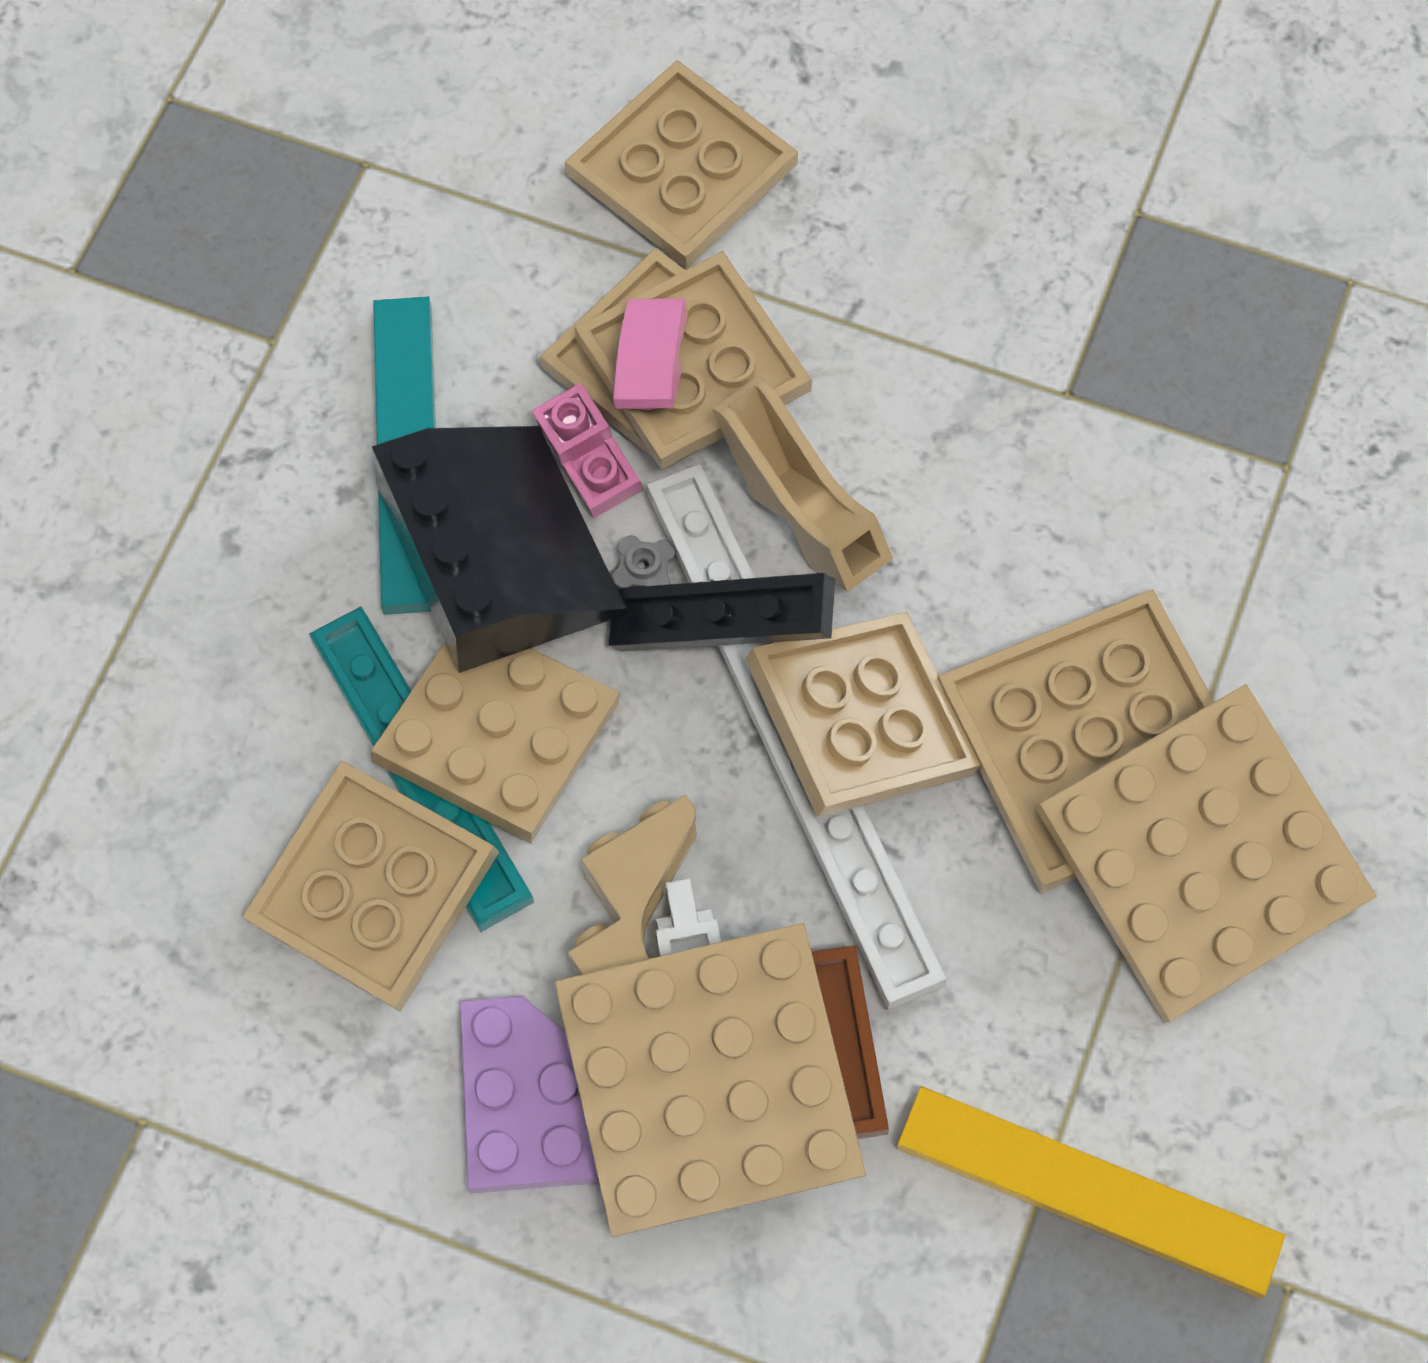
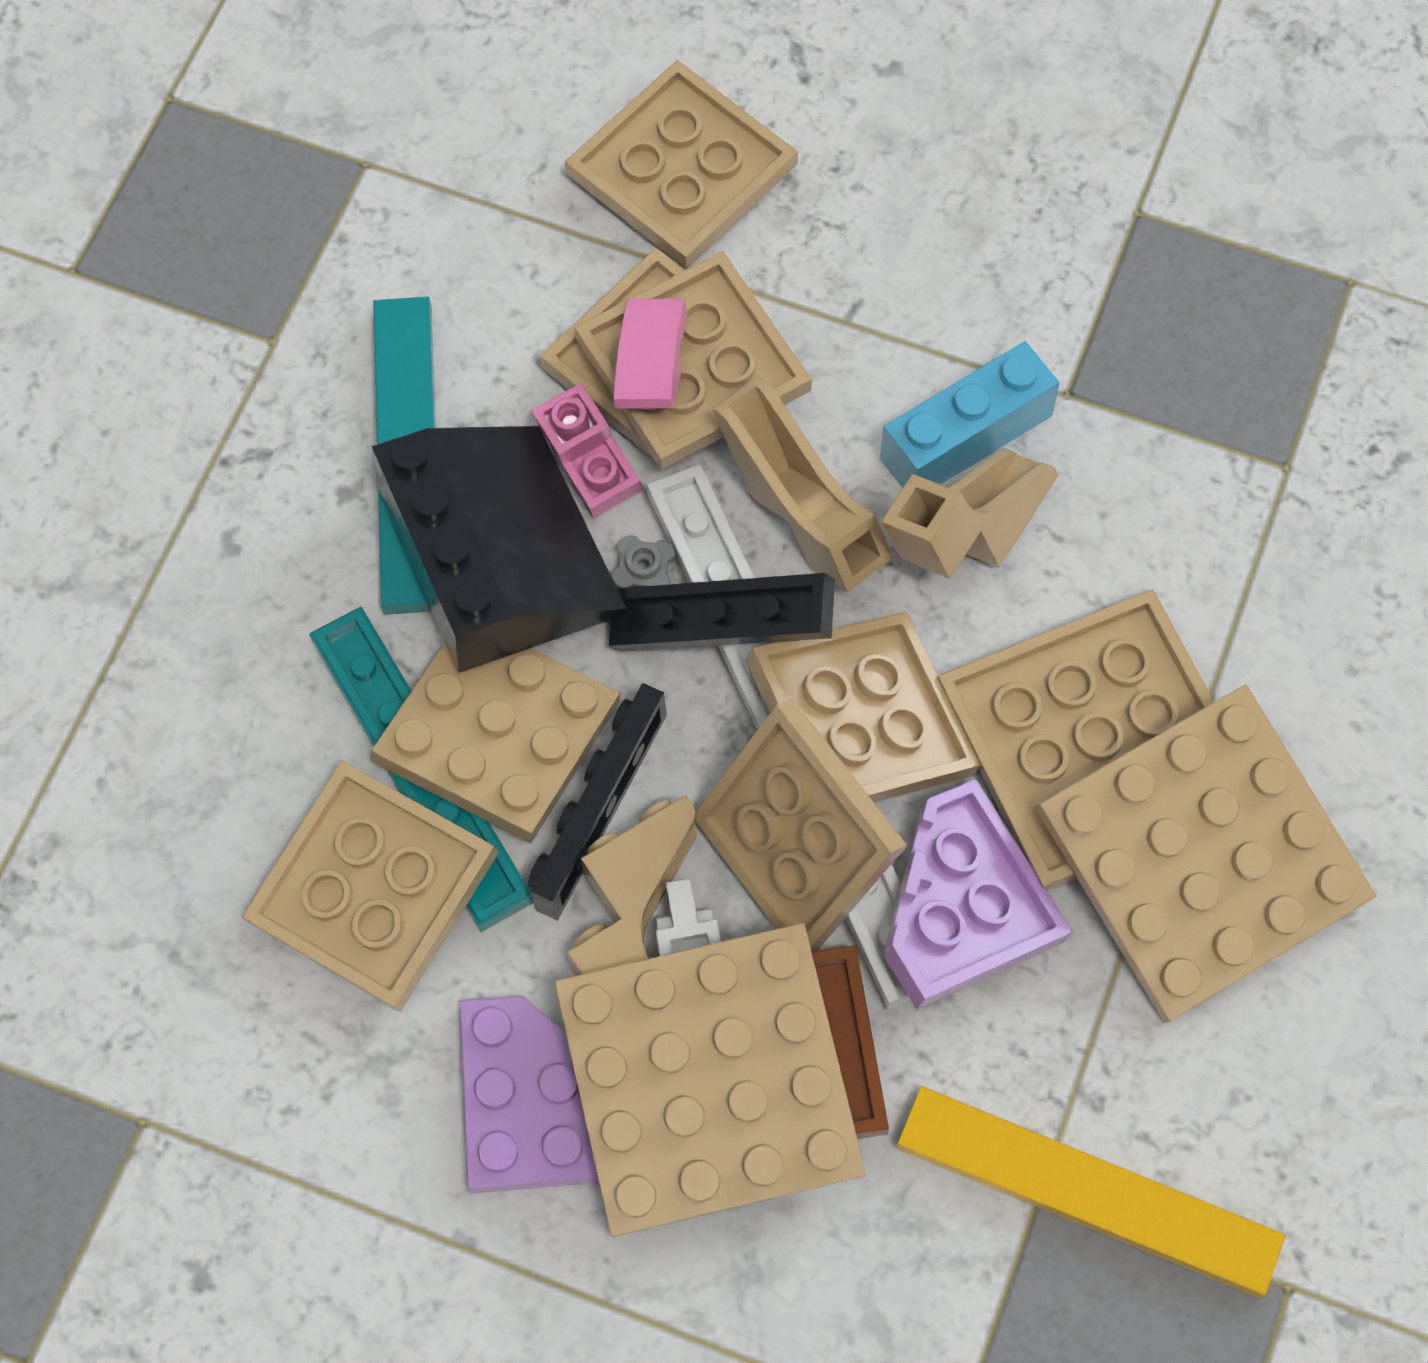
none -> black plate [528,683,667,921]
none -> tan plate [695,699,907,952]
none -> medium azure brick [880,341,1060,488]
none -> tan arch [881,448,1059,579]
none -> lavender plate [884,779,1073,1010]

